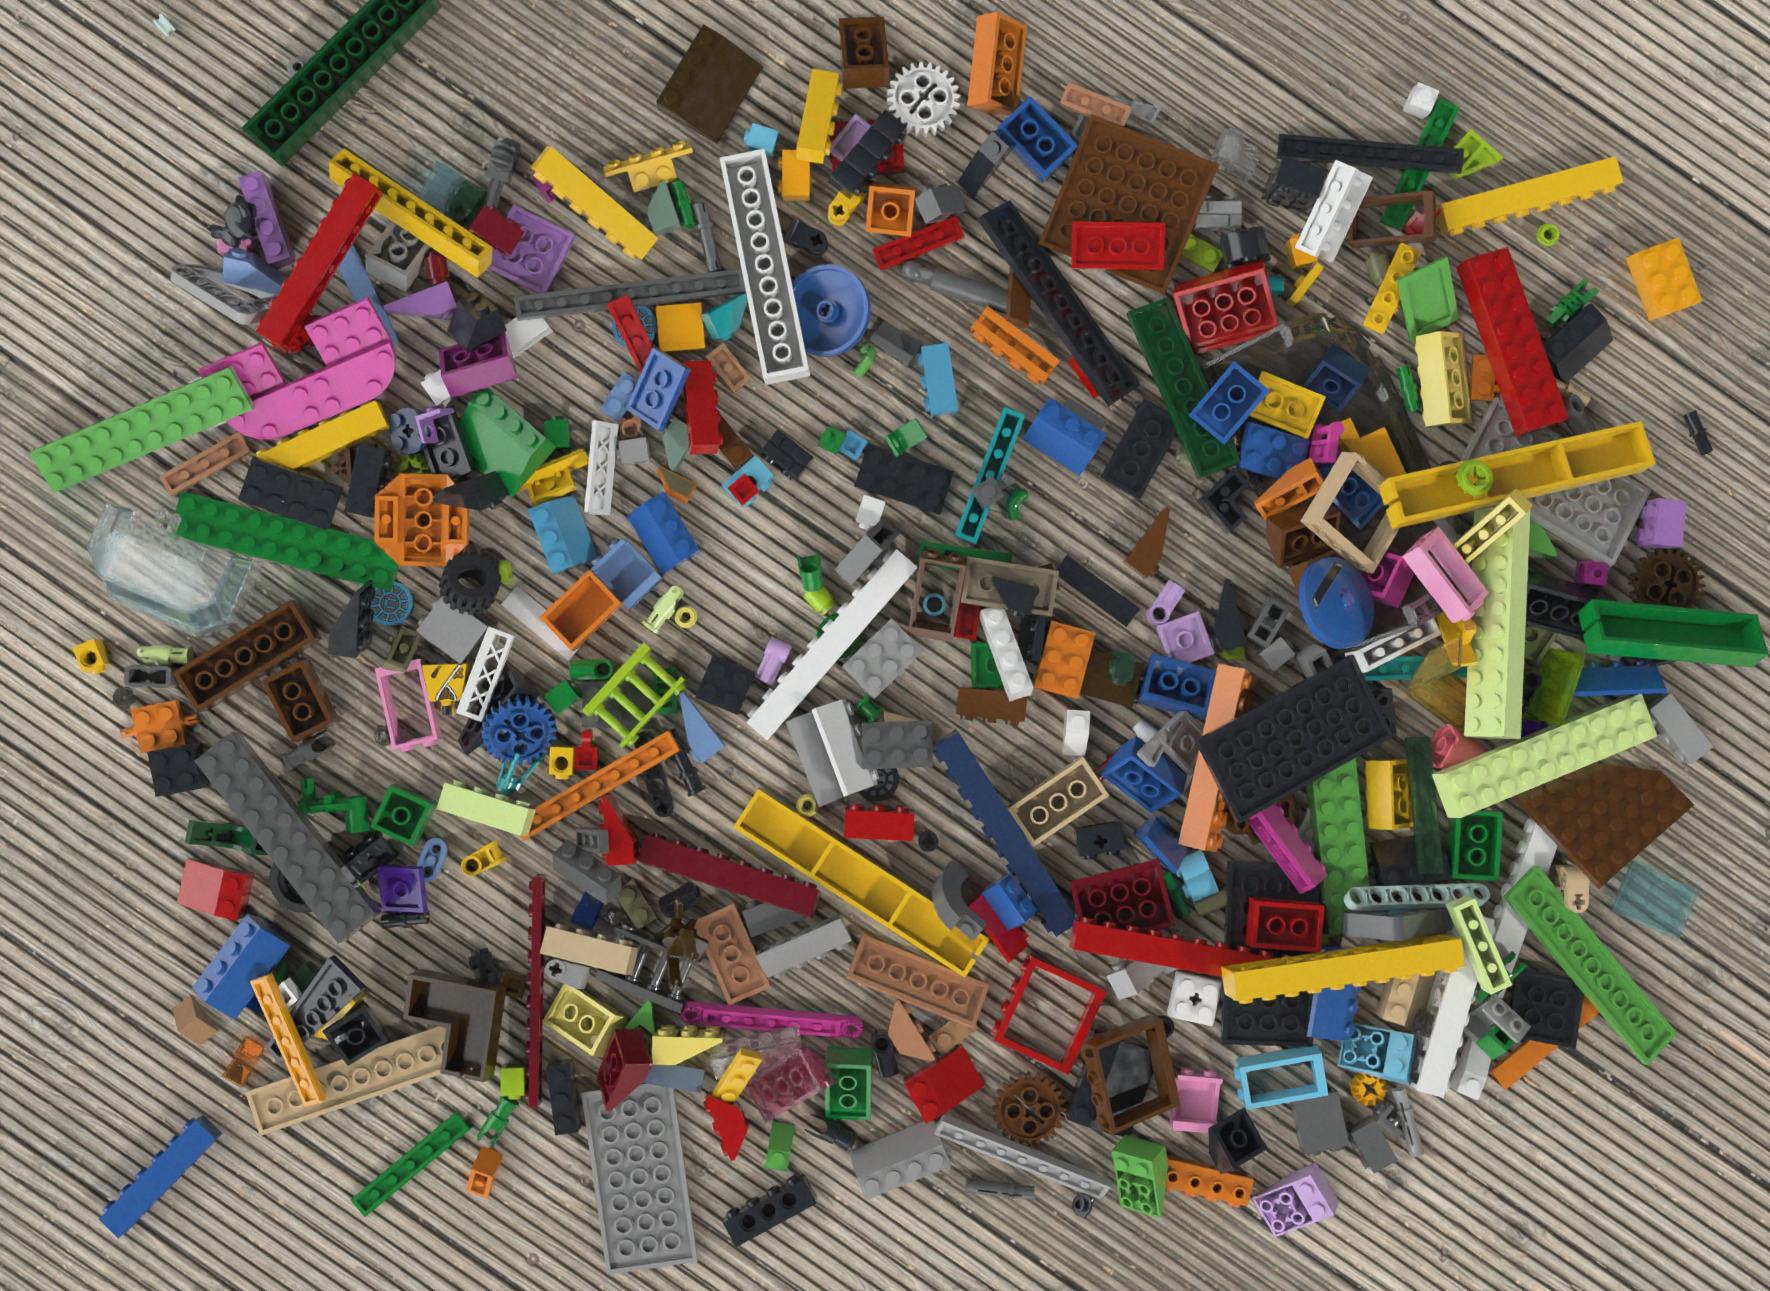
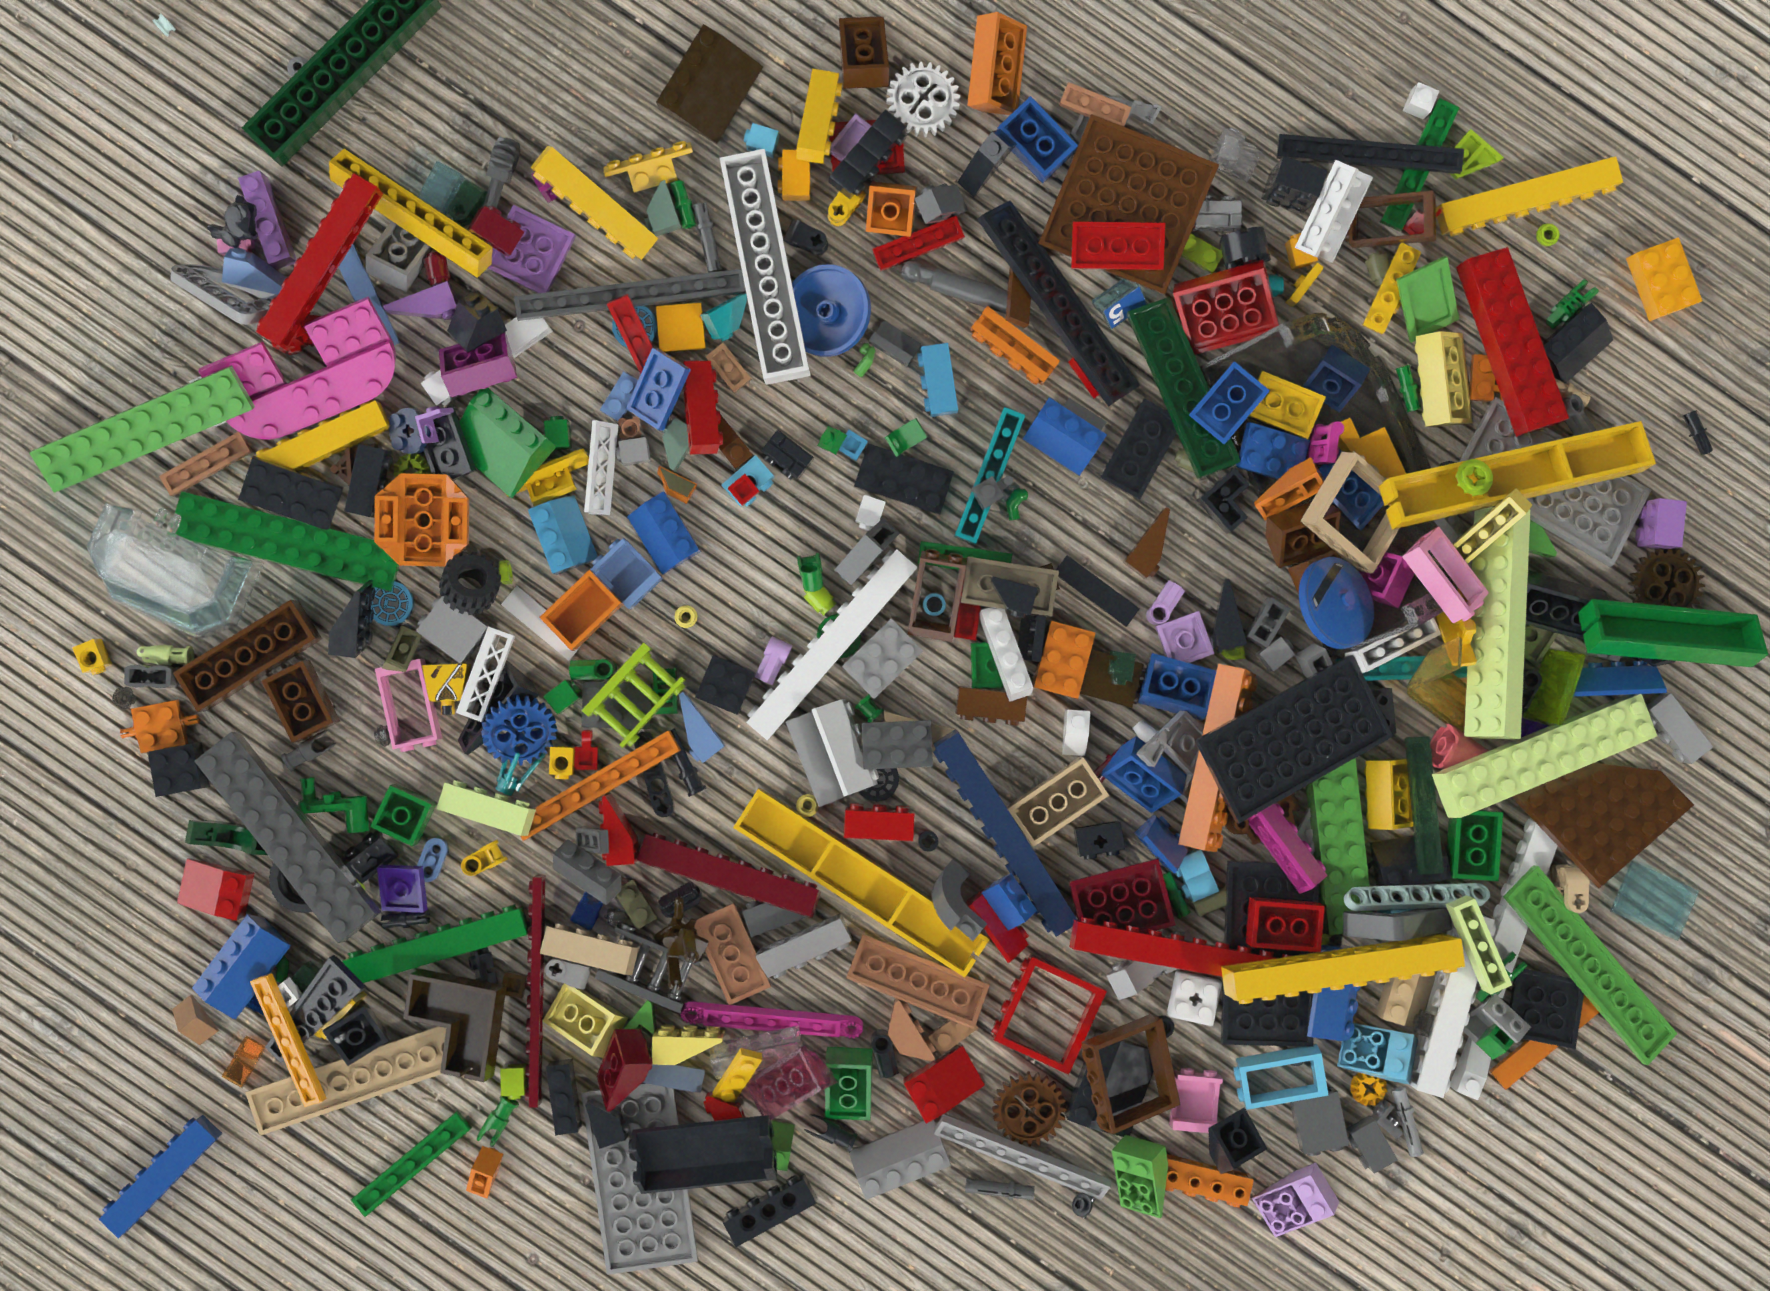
black slope [433,471,509,511] -> none
yellowish green piece [642,586,684,635] -> none
magenta brick [1574,561,1609,587] -> none
none -> green brick [342,904,529,983]
none -> black slope [585,1099,630,1149]
none -> black panel [628,1115,777,1194]
none -> panel [1091,279,1148,330]

